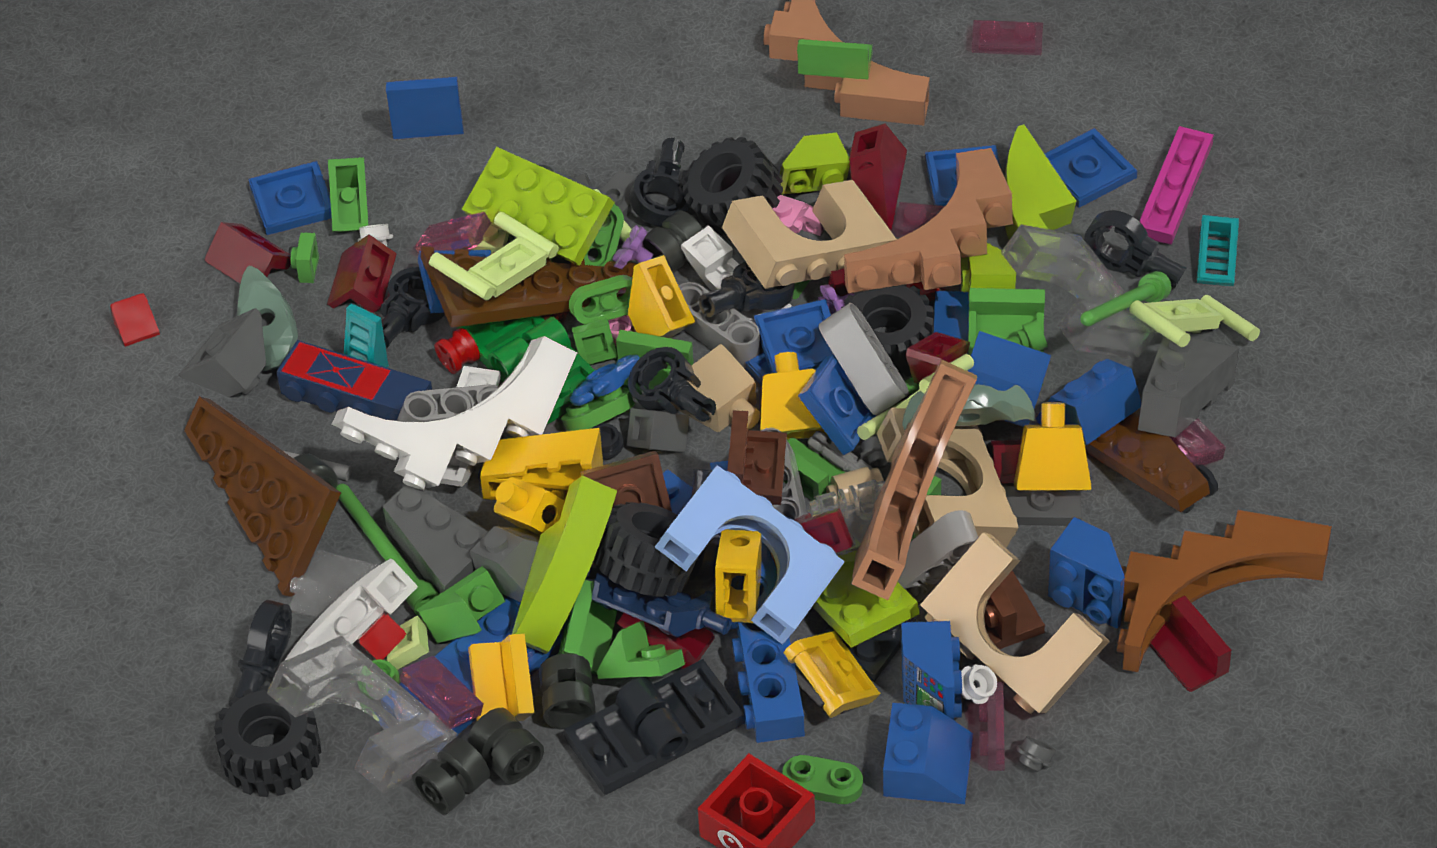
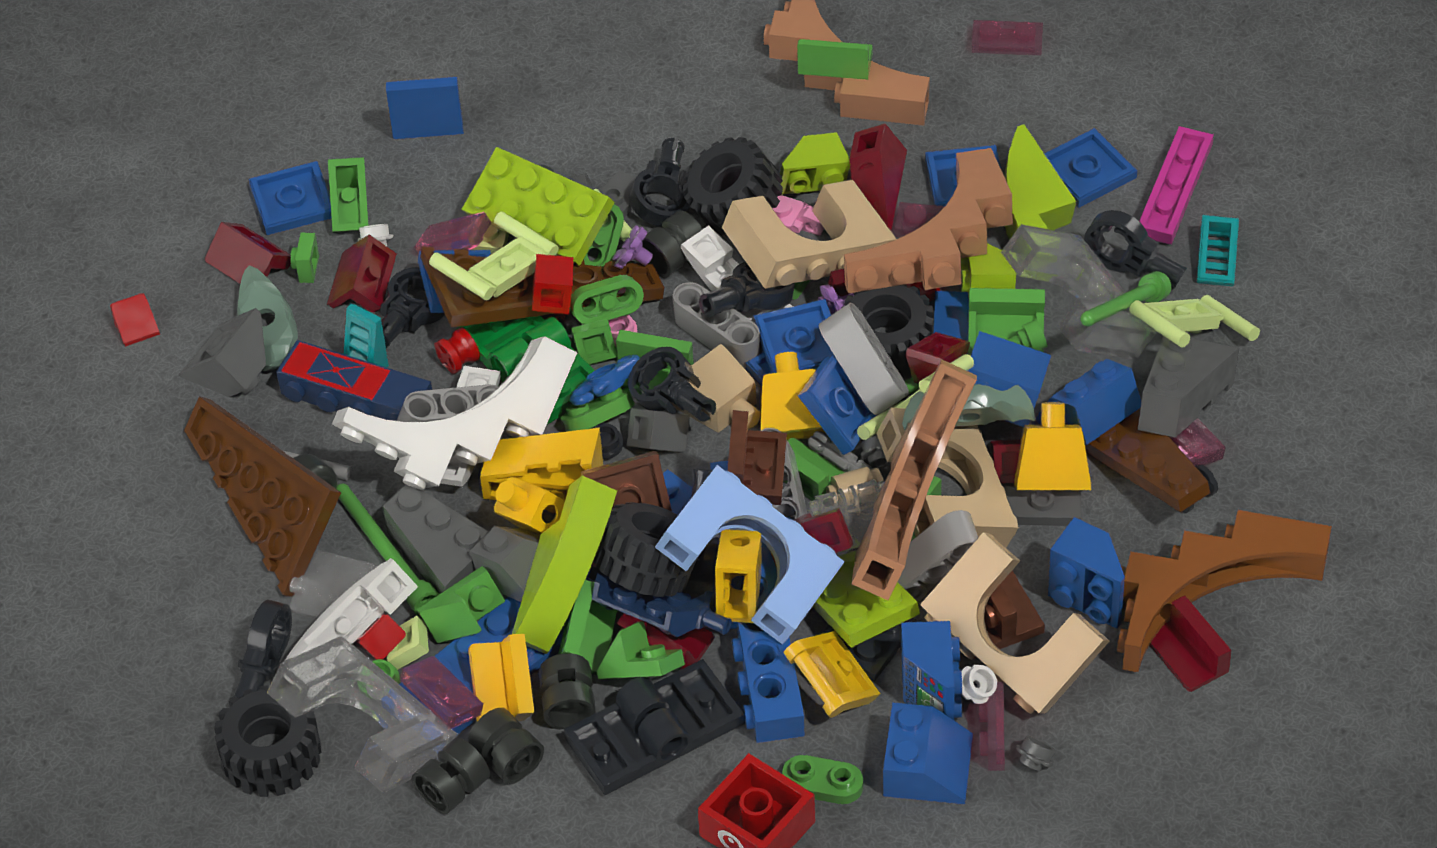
yellow slope [628,255,695,338] -> none
none -> red brick [532,254,574,314]

